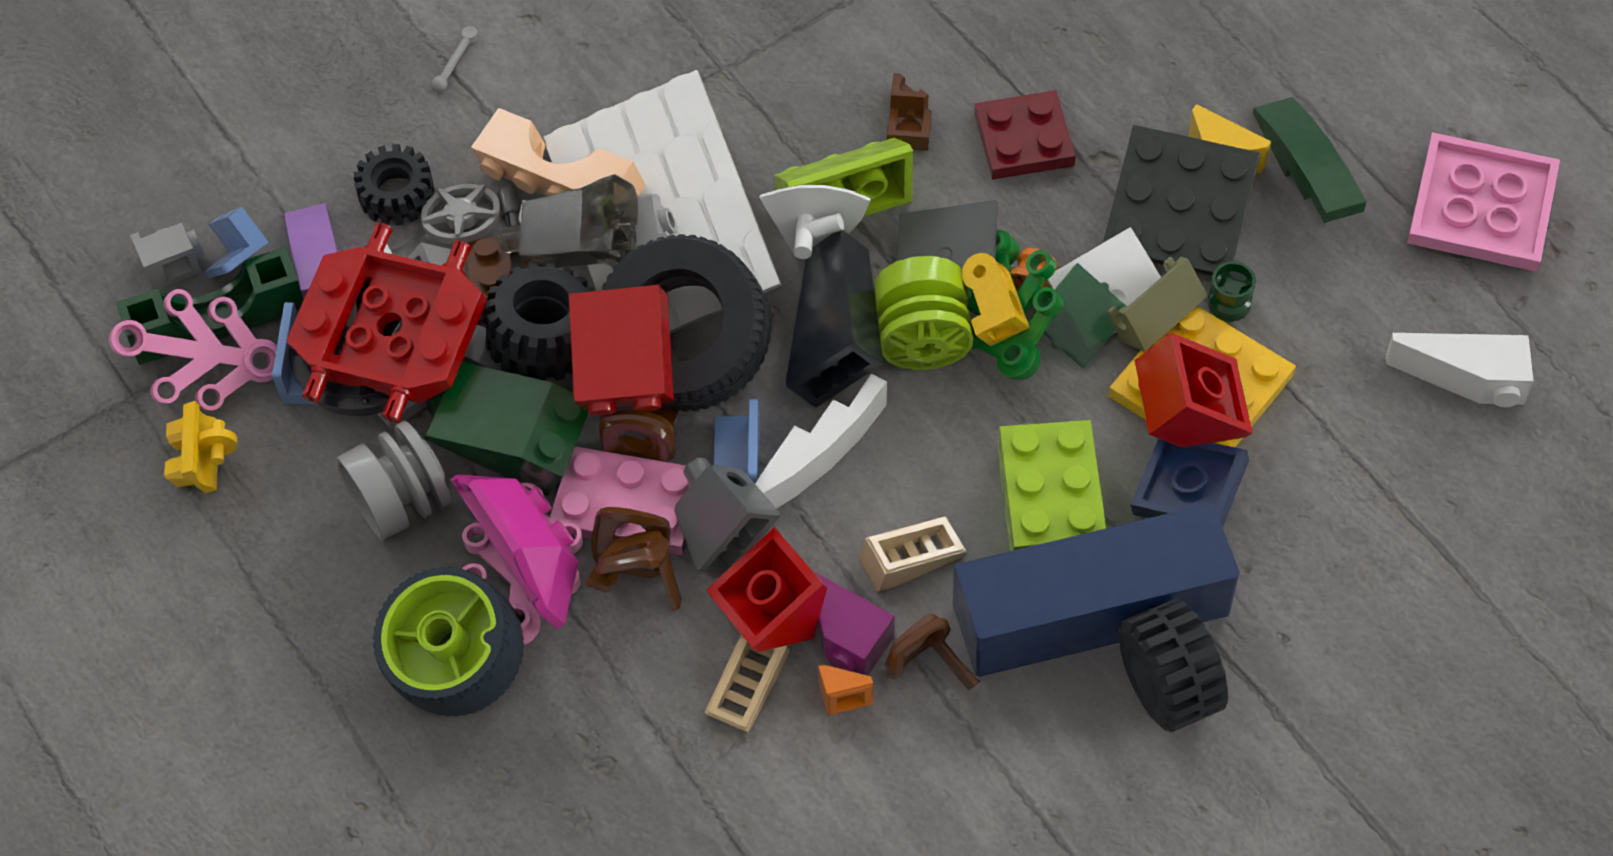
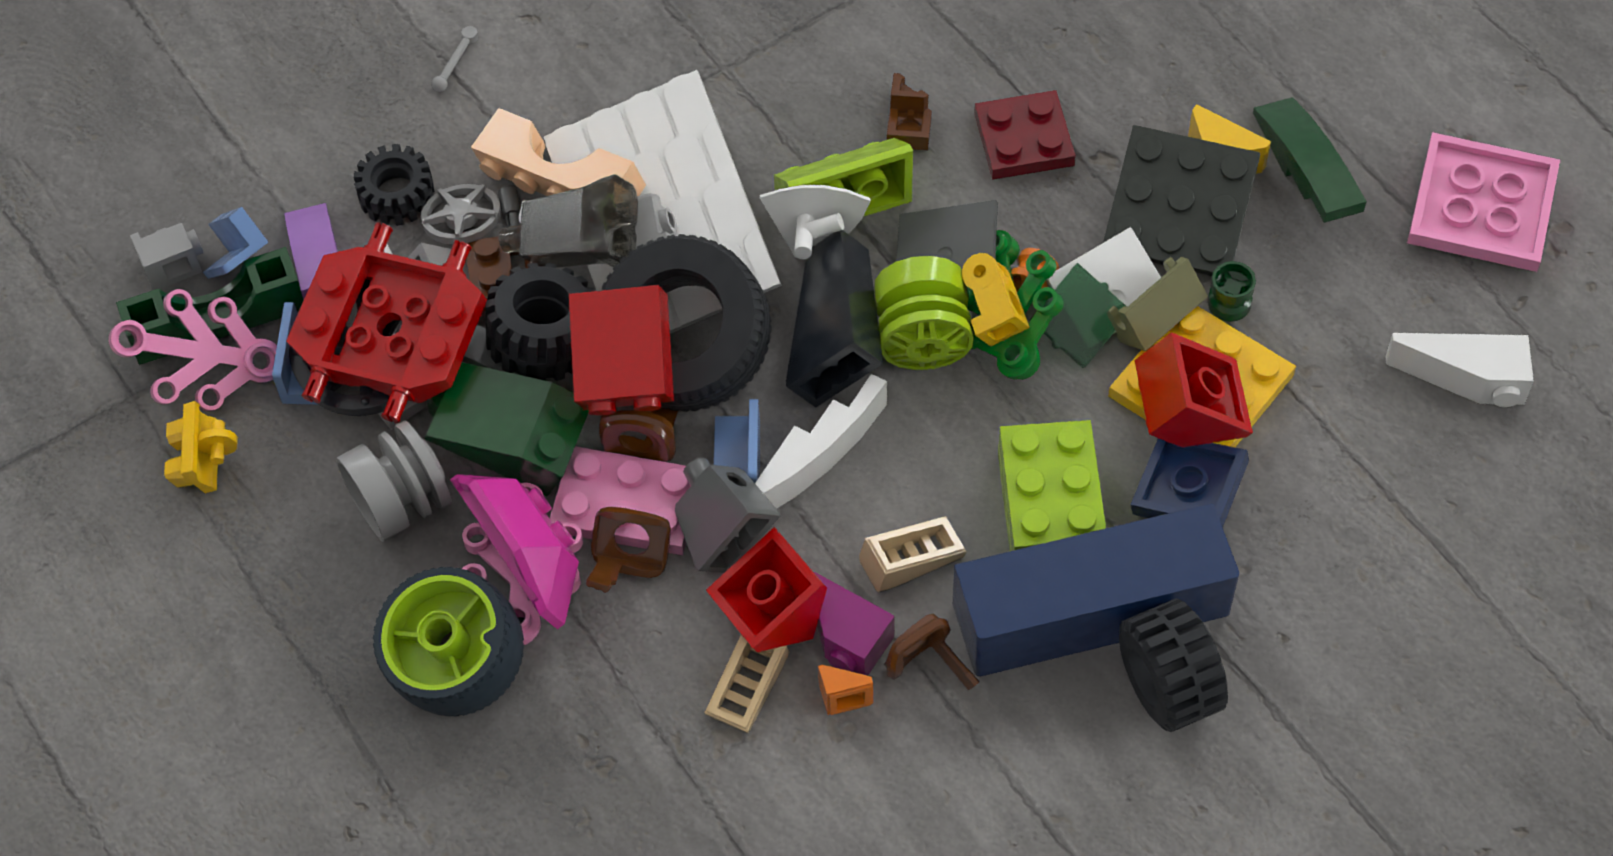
reddish brown piece [595,530,682,611] -> none

